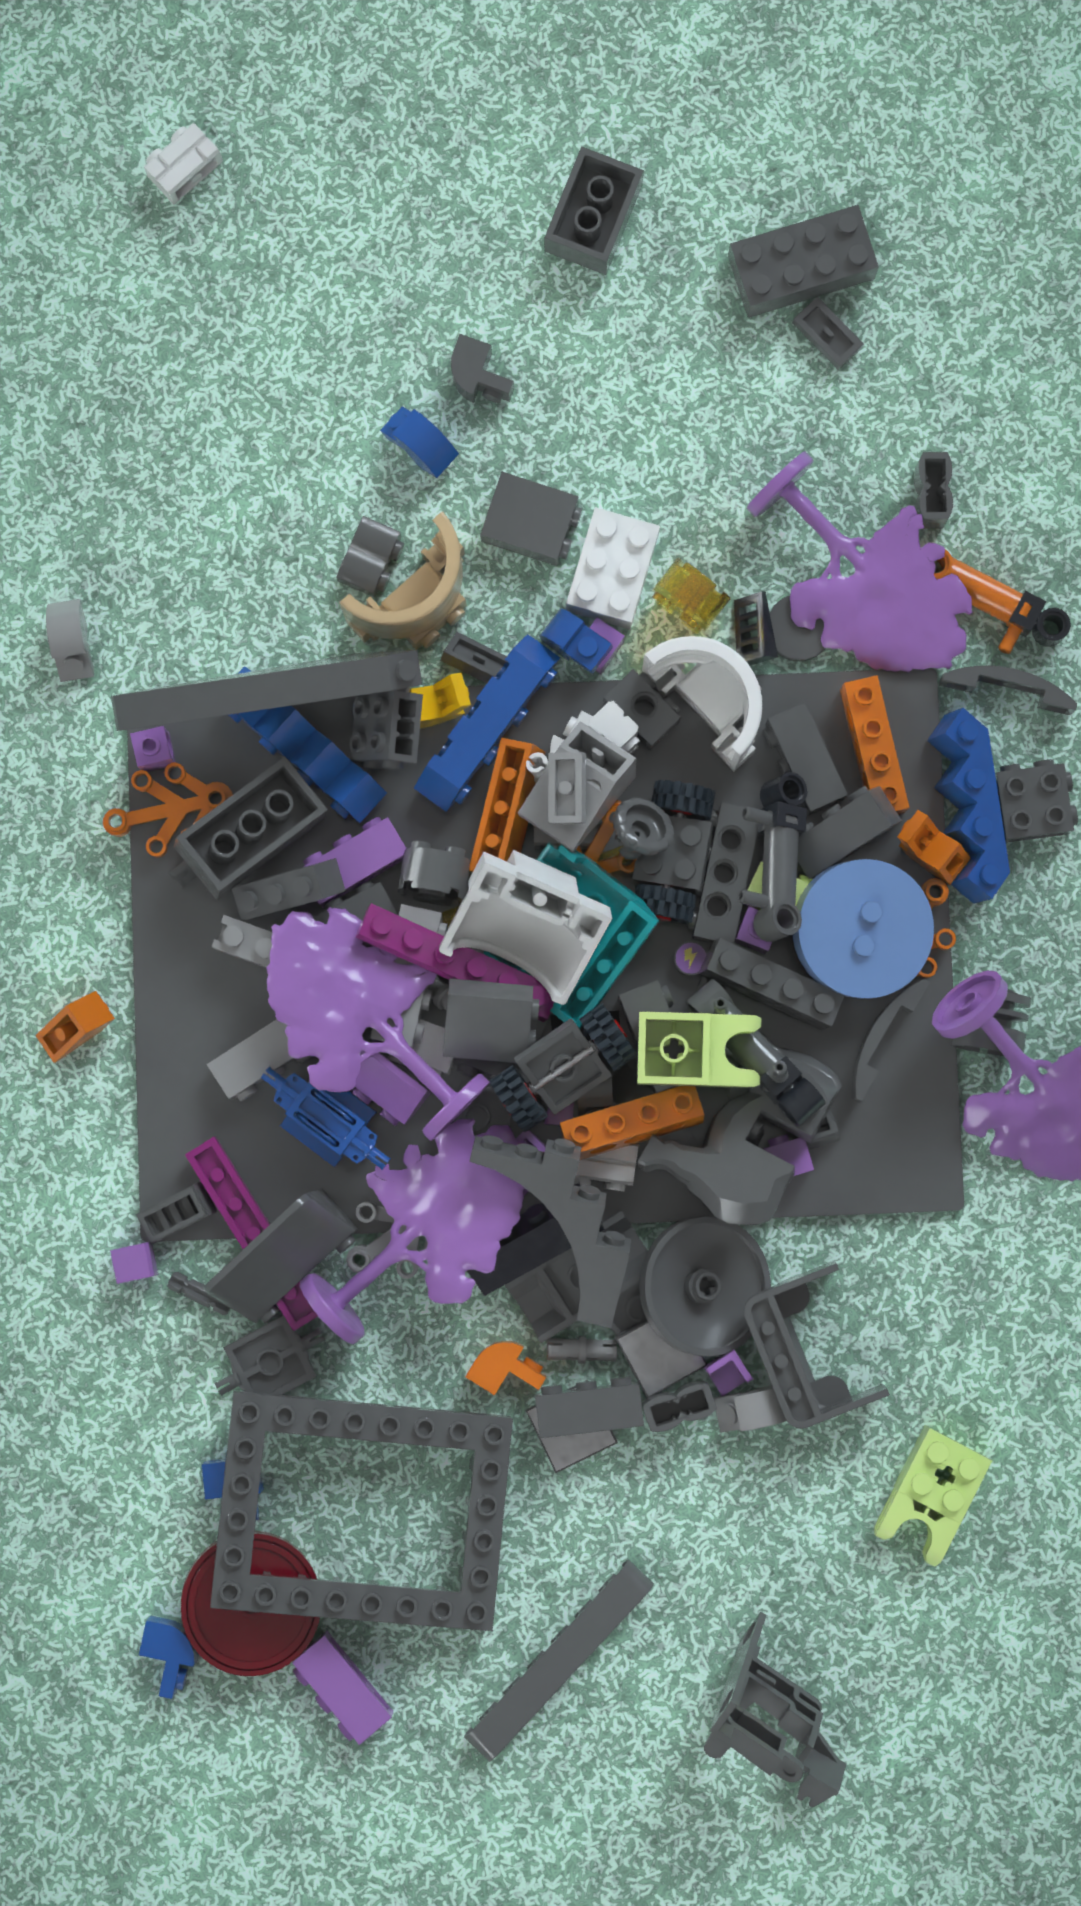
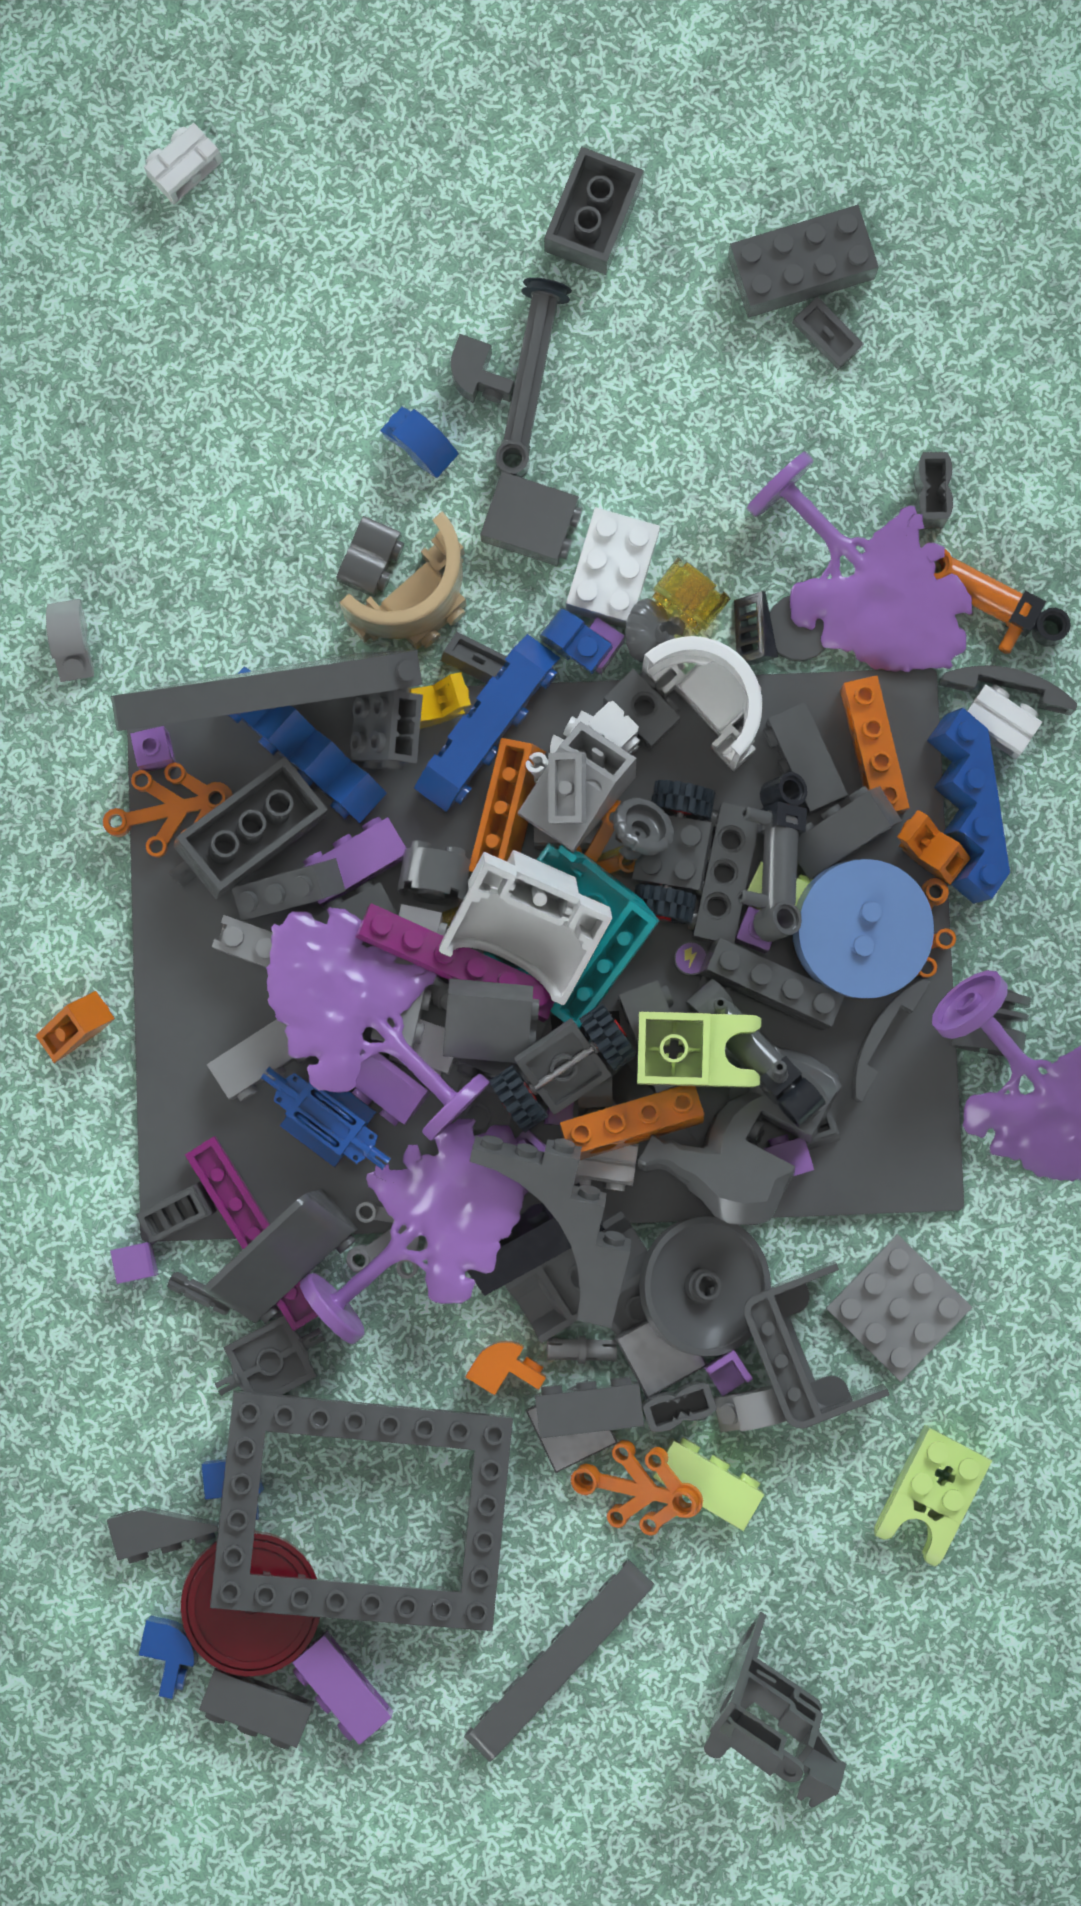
dark grey brick [995,759,1078,843] -> none
none -> dark grey slope [107,1506,219,1563]
none -> dark grey brick [199,1668,315,1749]
none -> dark grey piece [496,278,572,478]
none -> orange plant [571,1440,703,1536]
none -> dark grey hair [625,598,686,663]
none -> yellowish green brick [652,1437,764,1531]
none -> light grey plate [826,1234,973,1382]
none -> white brick [967,684,1042,759]

